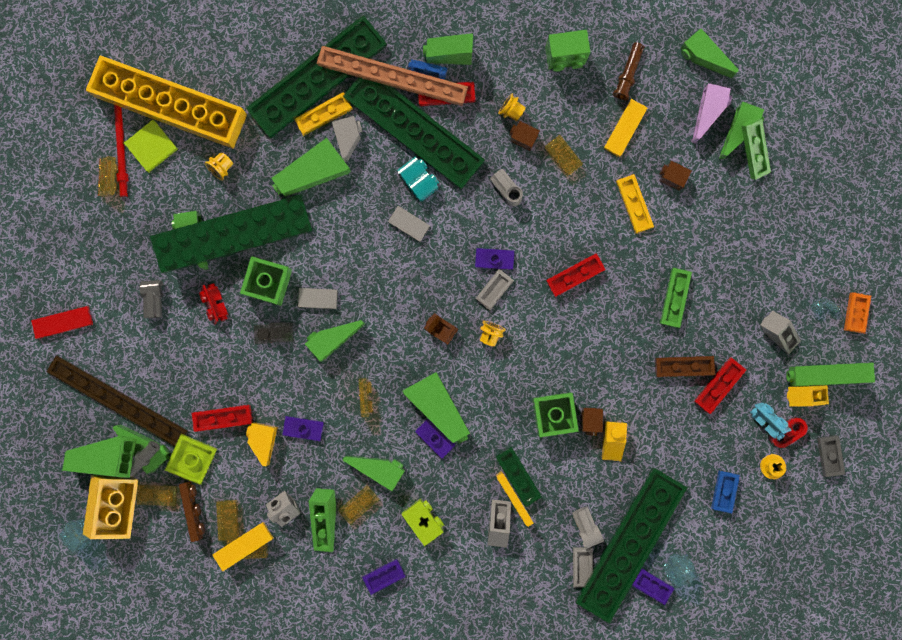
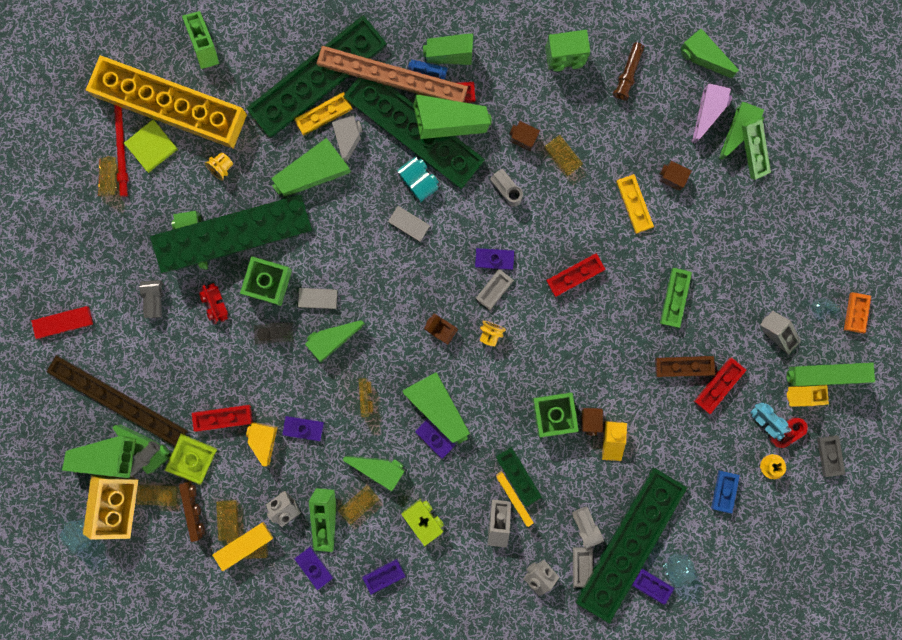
yellow piece [498,93,526,121] -> none
yellow tile [603,99,647,158] -> none
none -> bright green slope [182,11,219,69]
none -> dark purple plate [294,546,333,590]
none -> bright green slope [413,95,492,139]
none -> light grey brick [523,560,559,596]

